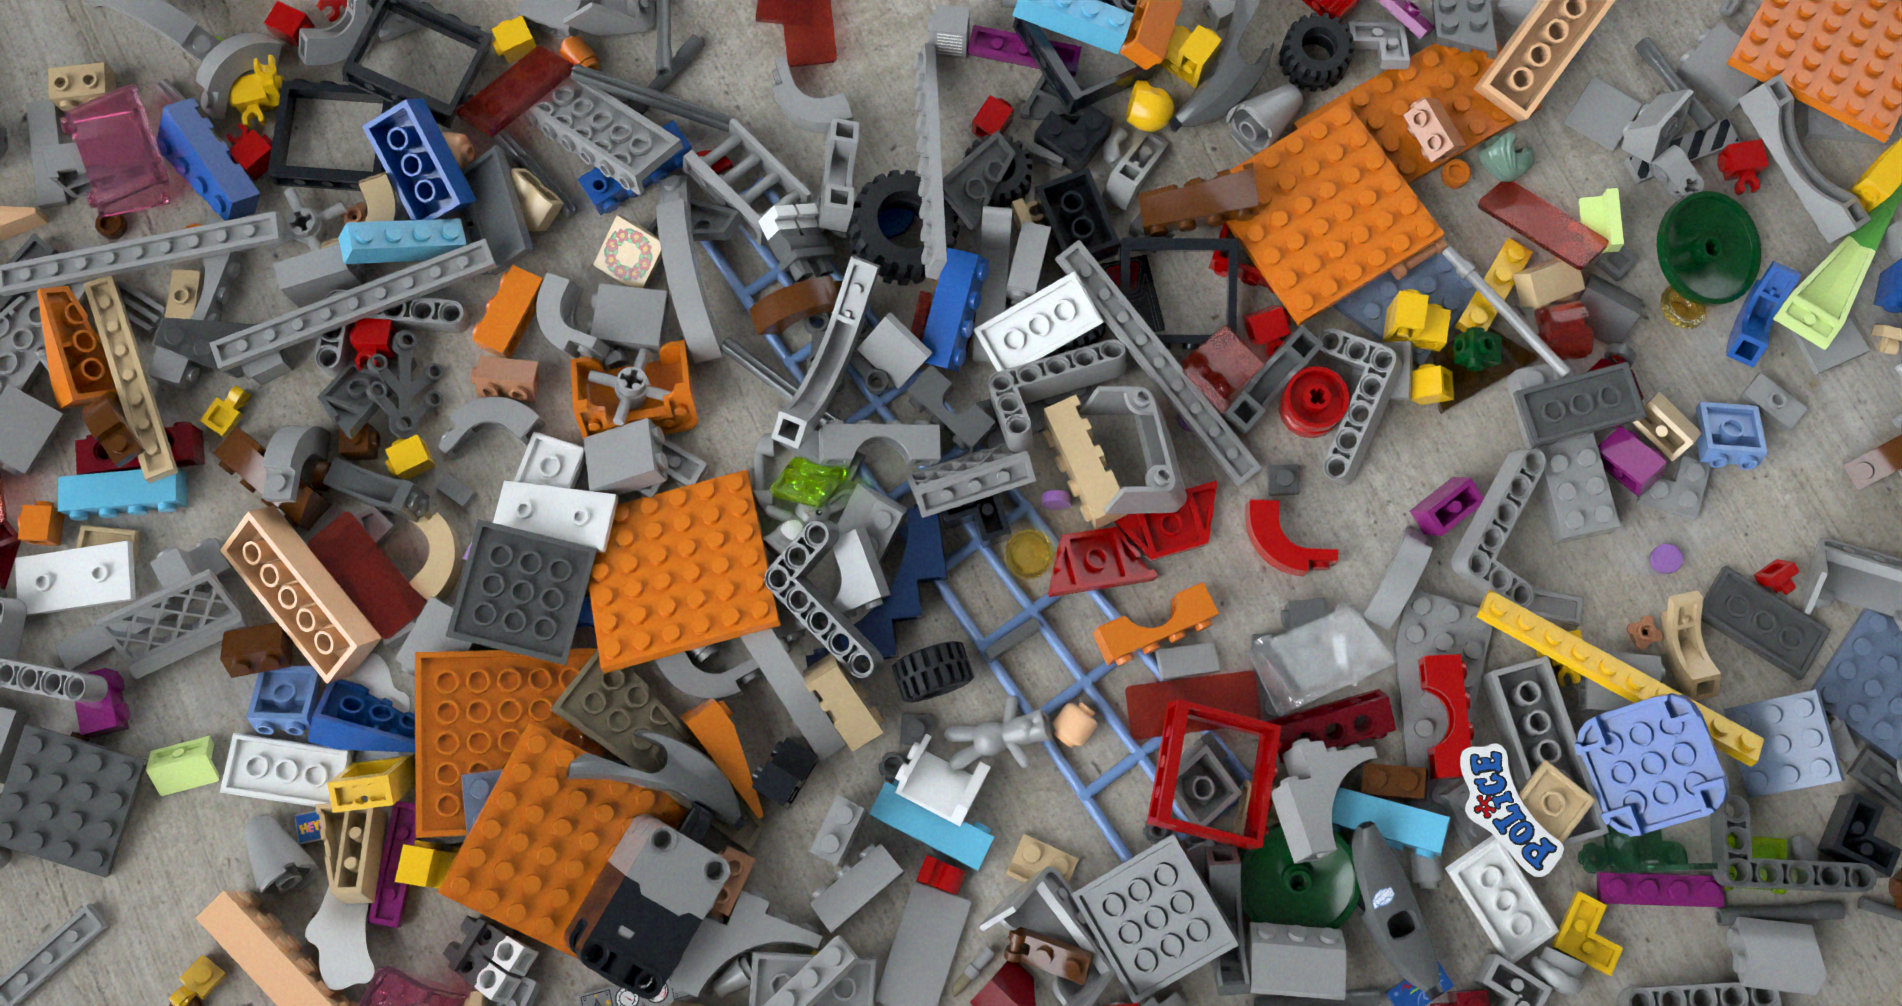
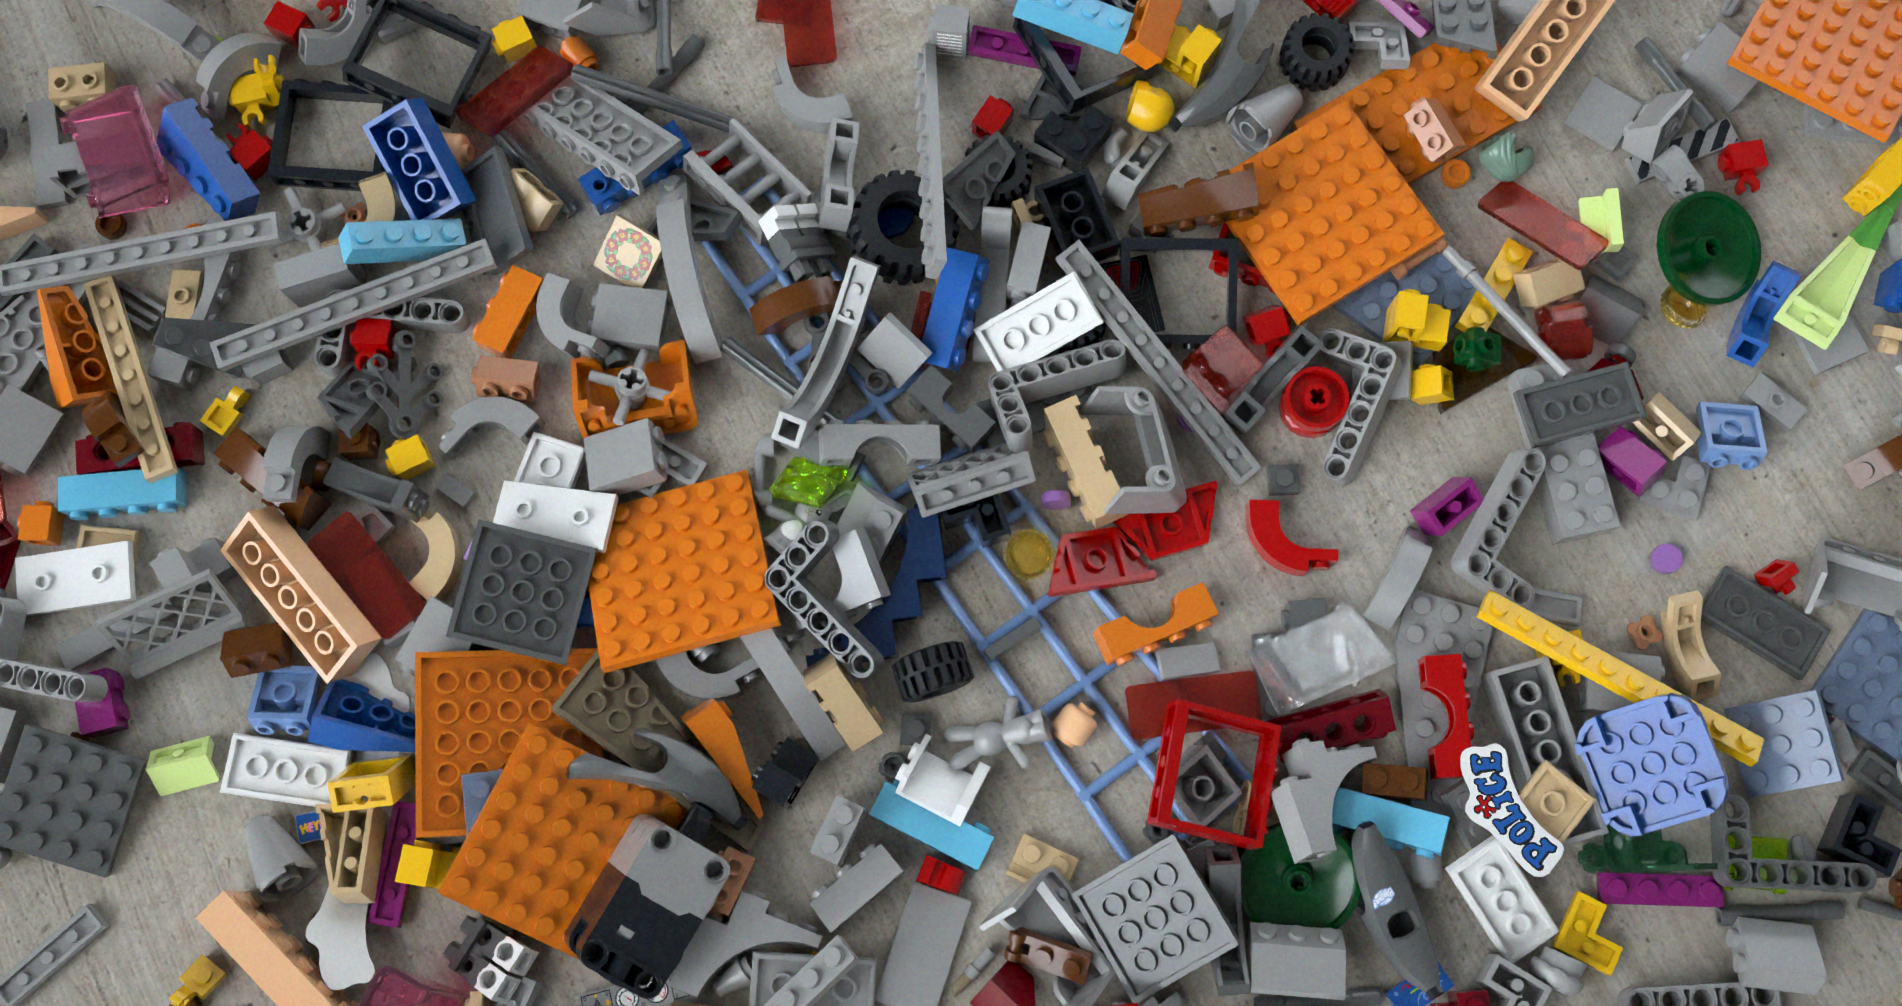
light grey arch [1737,74,1871,244] -> none

